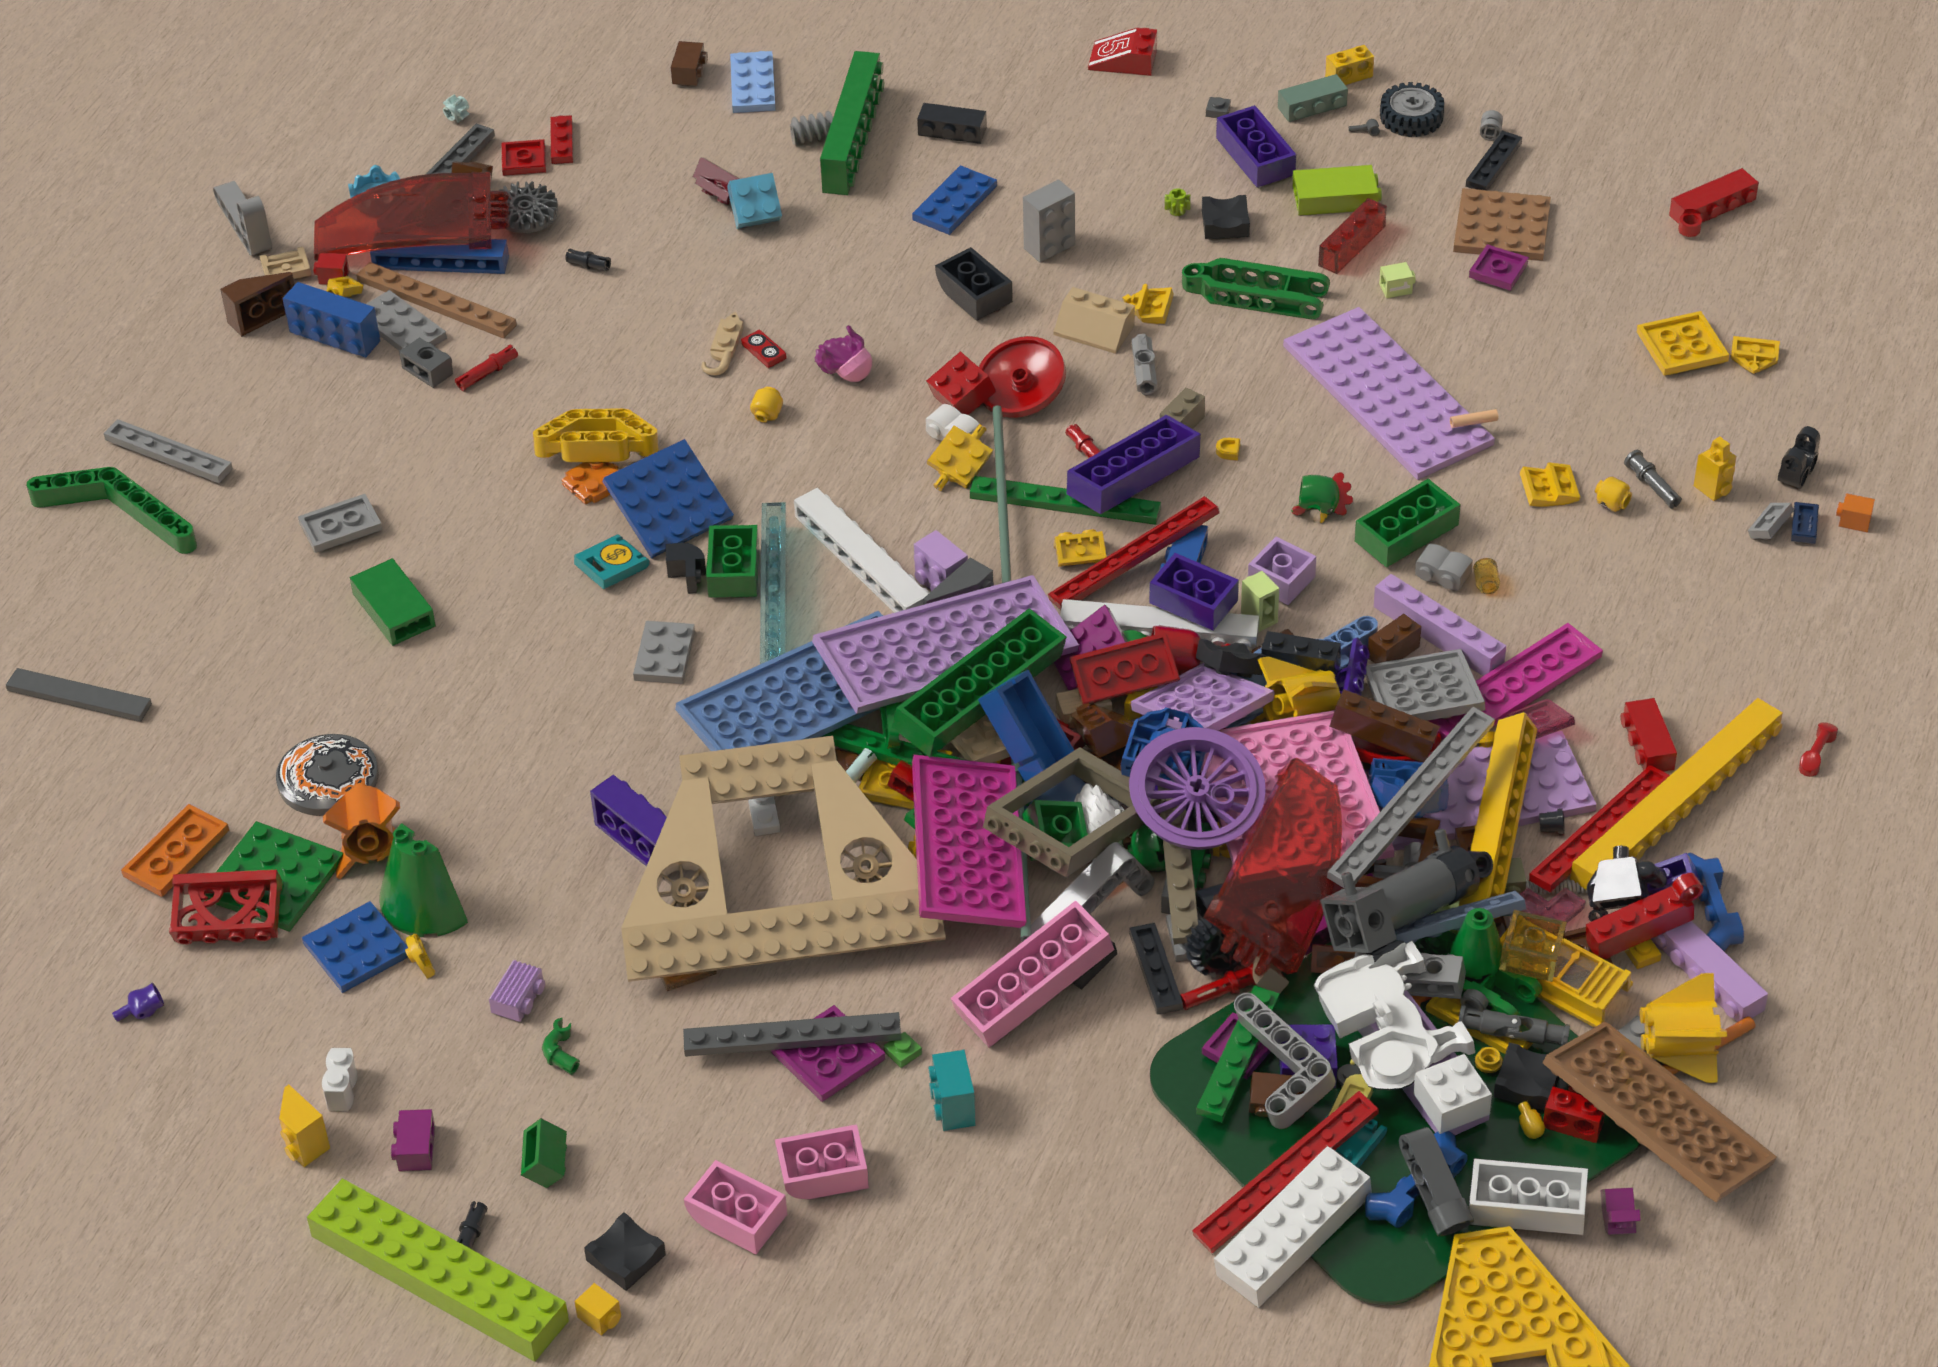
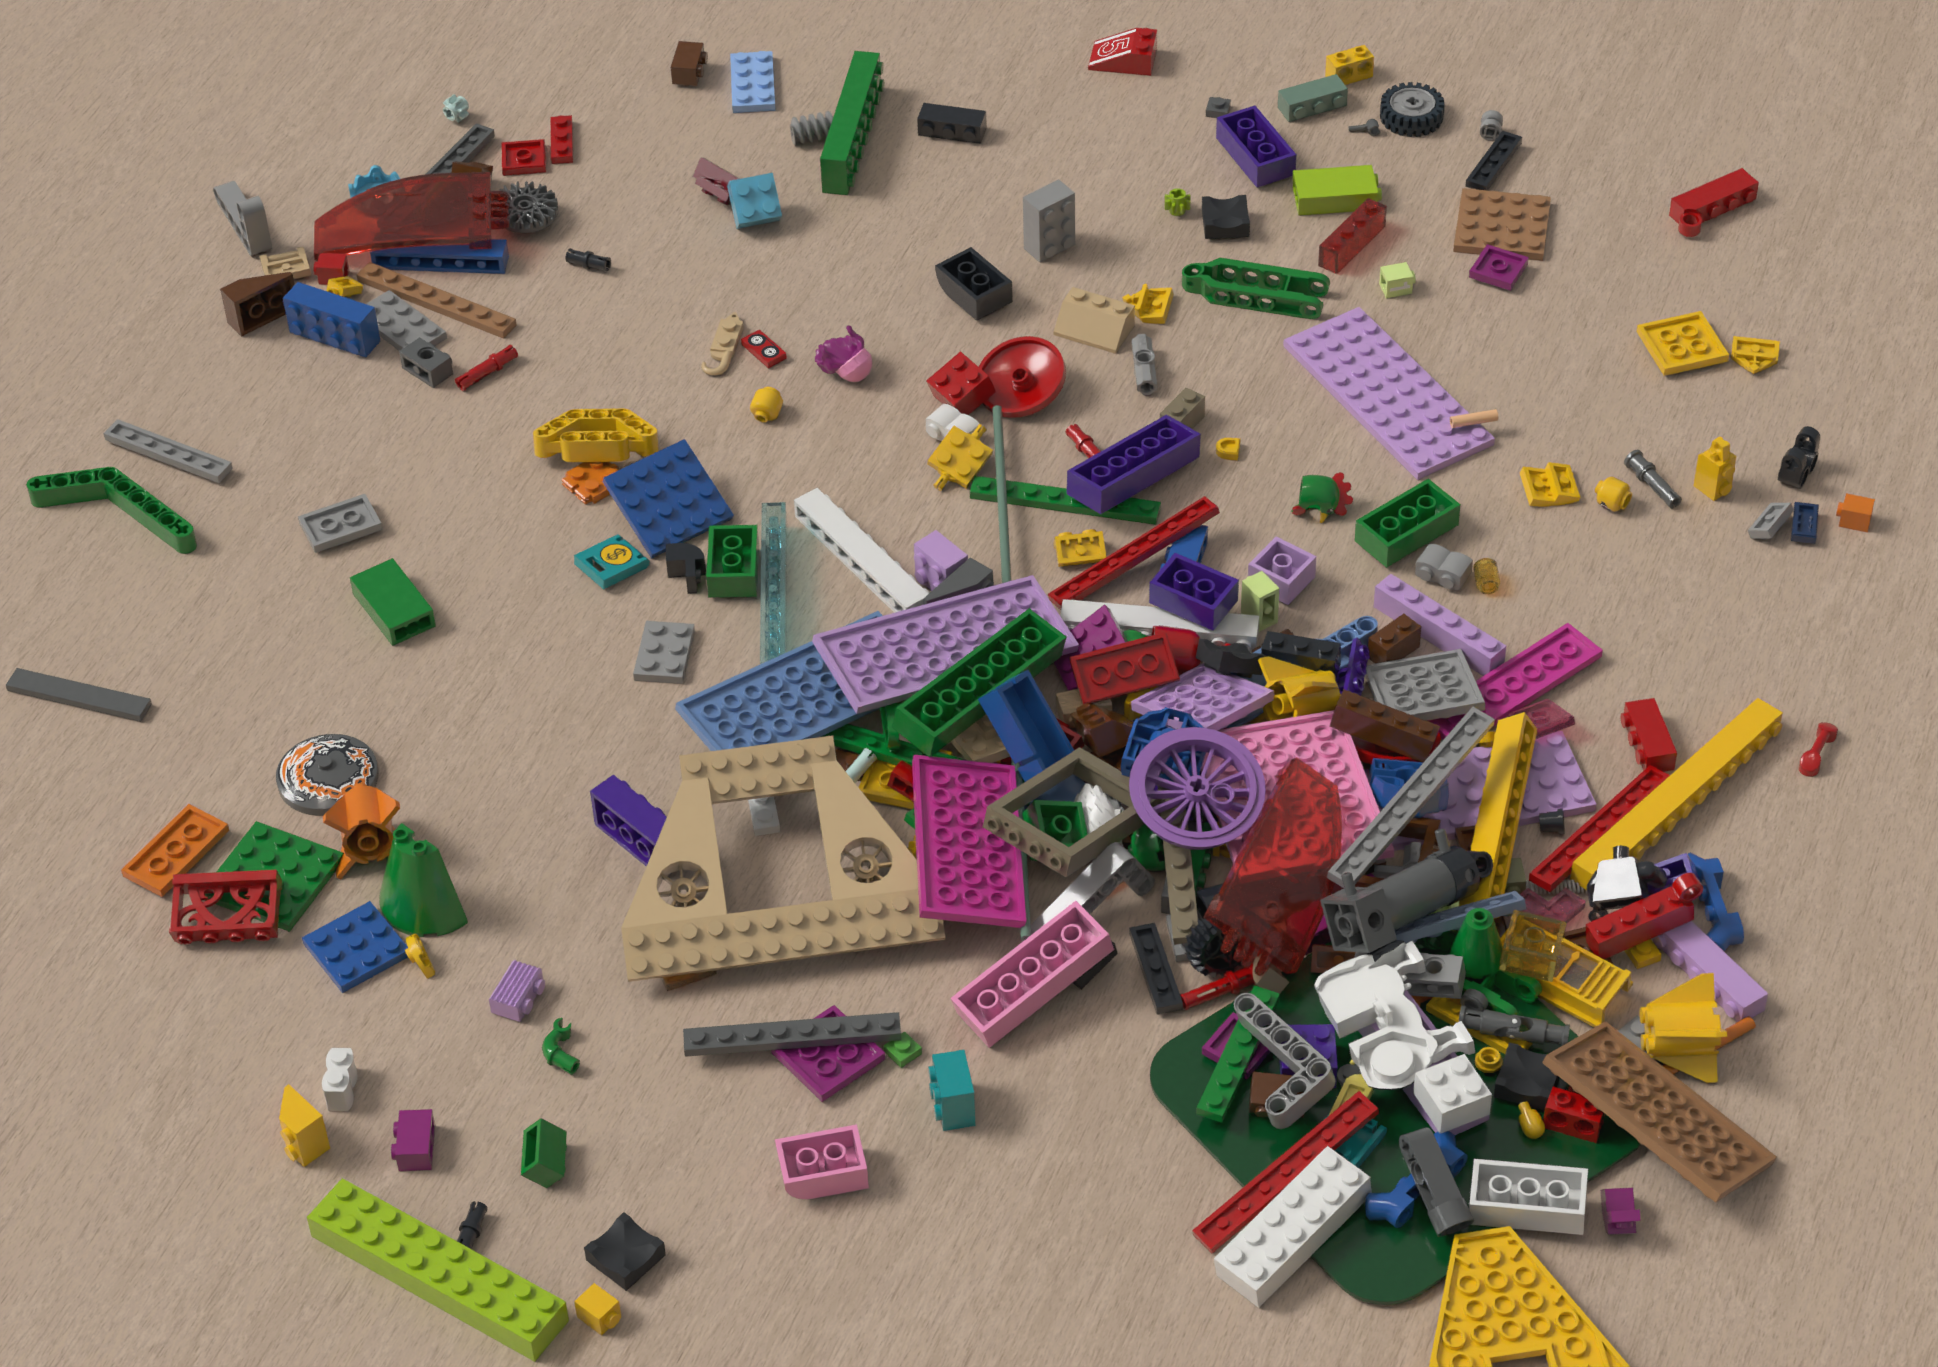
dark purple piece [112,982,164,1022] -> none
bright pink brick [684,1160,787,1254] -> none
blue plate [912,165,997,235] -> none

